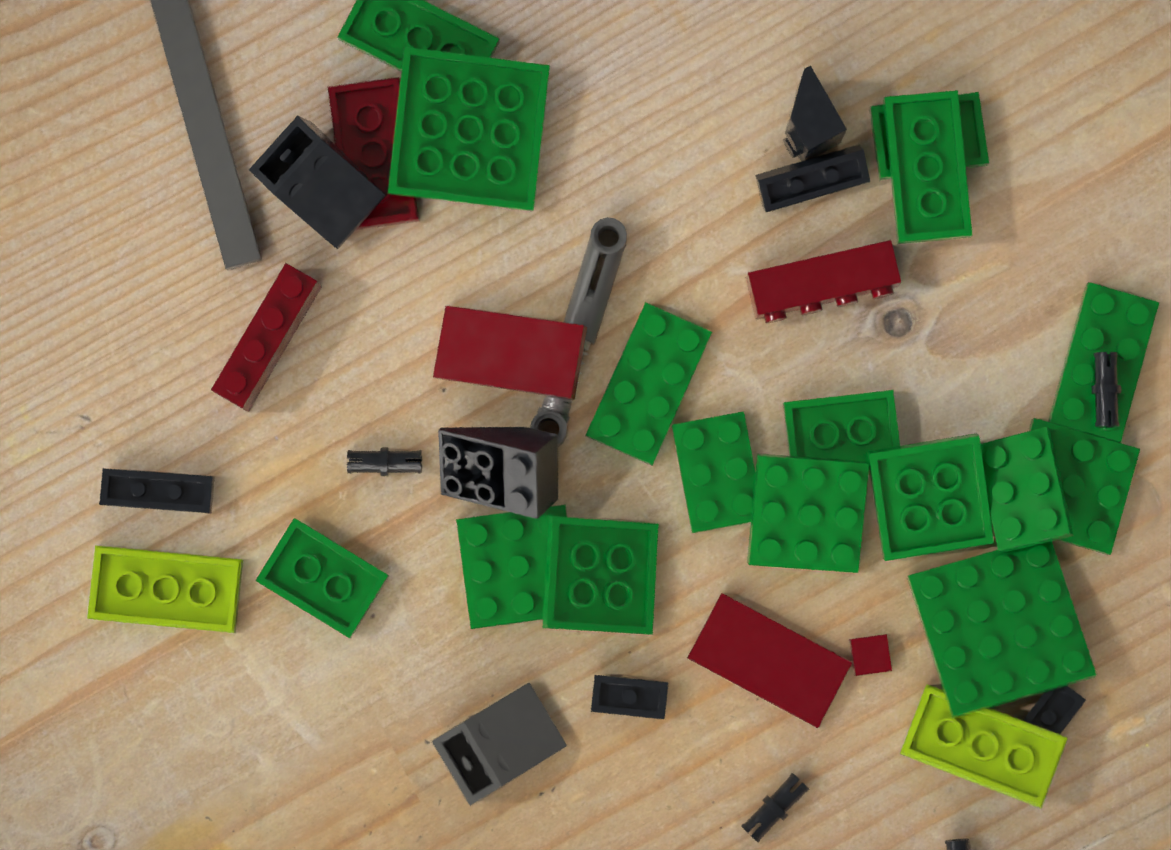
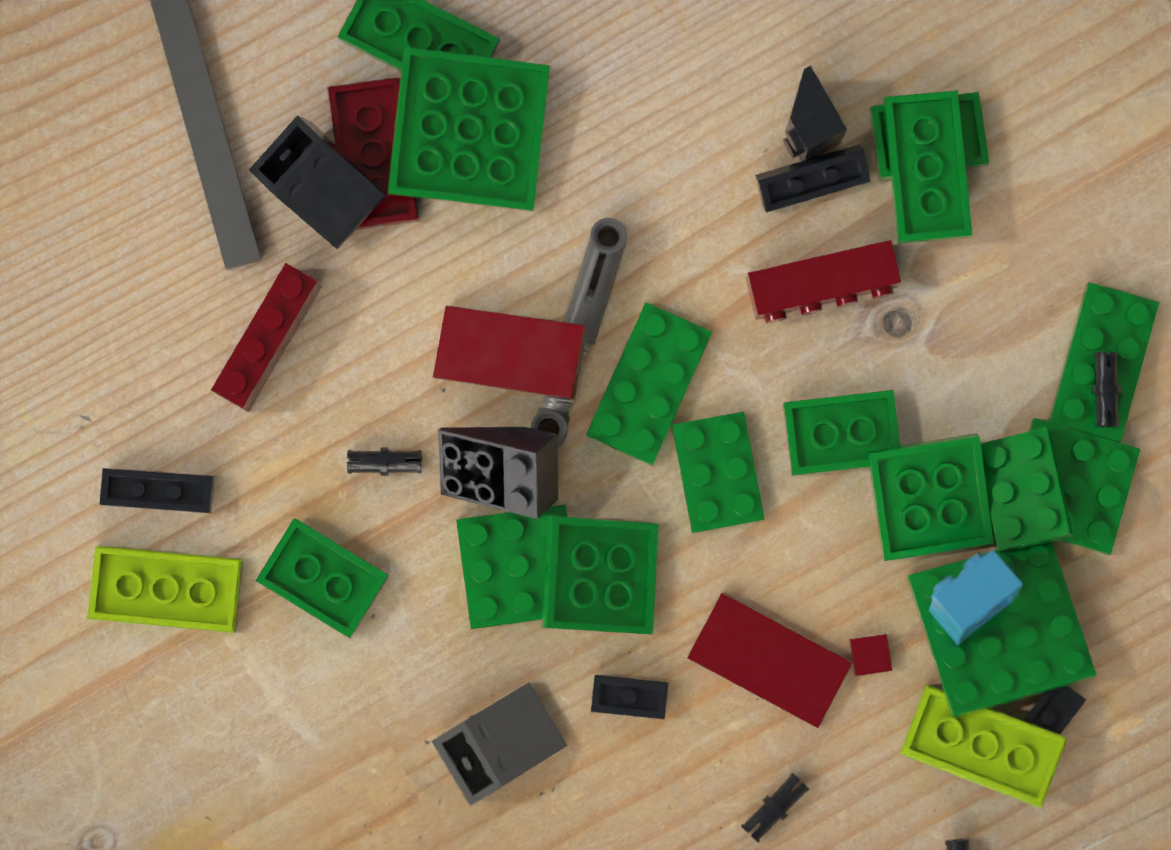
green plate [747,453,869,573] -> none
none -> dark azure brick [929,550,1023,645]

